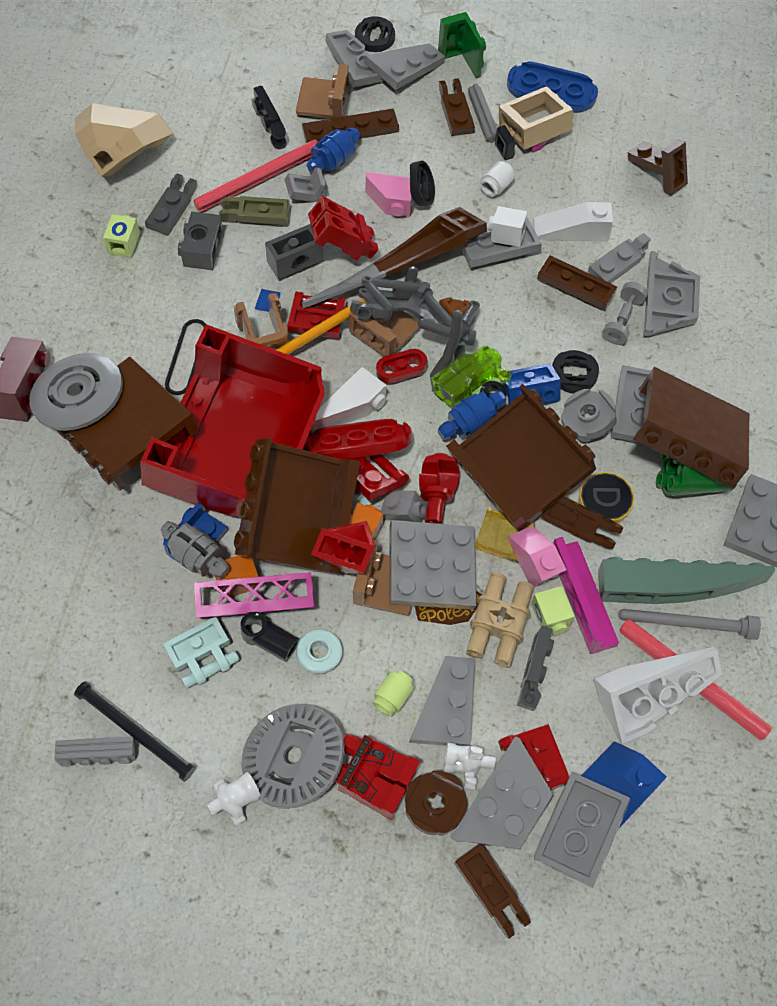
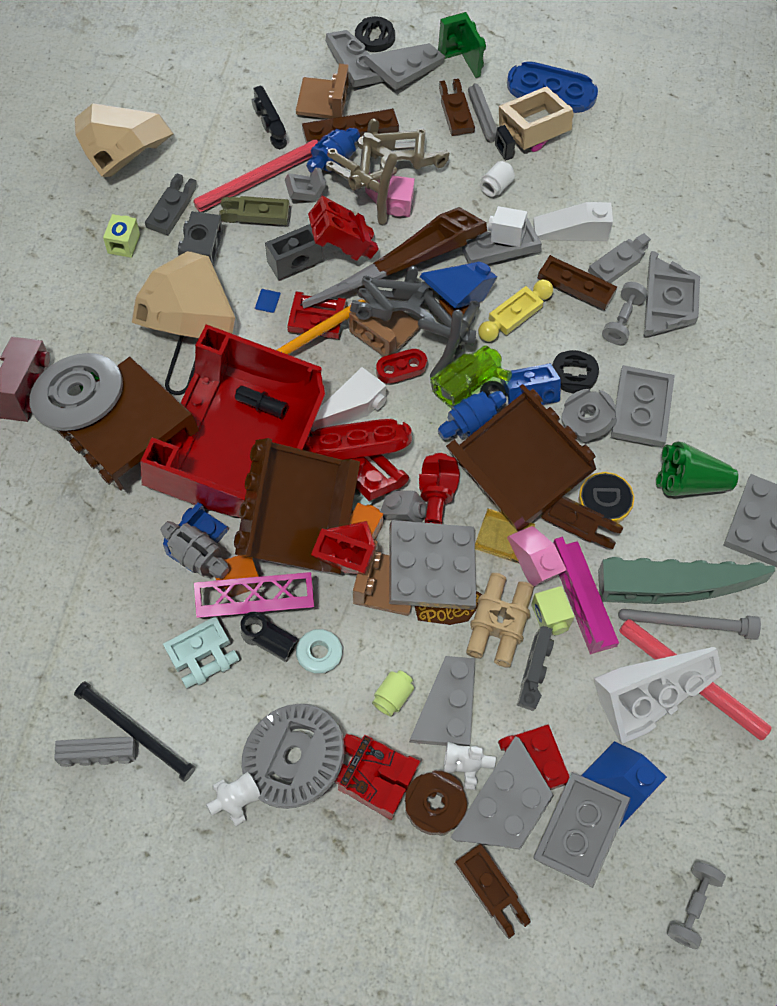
medium nougat piece [234,293,288,350] -> none
black piece [410,160,435,207] -> none
reddish brown bracket [627,139,688,195] -> none
reddish brown panel [633,367,750,488] -> none
none -> tan brick [132,251,235,338]
none -> black axle [235,386,288,419]
none -> dark tan piece [326,119,450,225]
none -> blue slope [420,261,497,308]
none -> light yellow plate [478,280,553,342]
none -> light grey wheel [667,862,726,949]

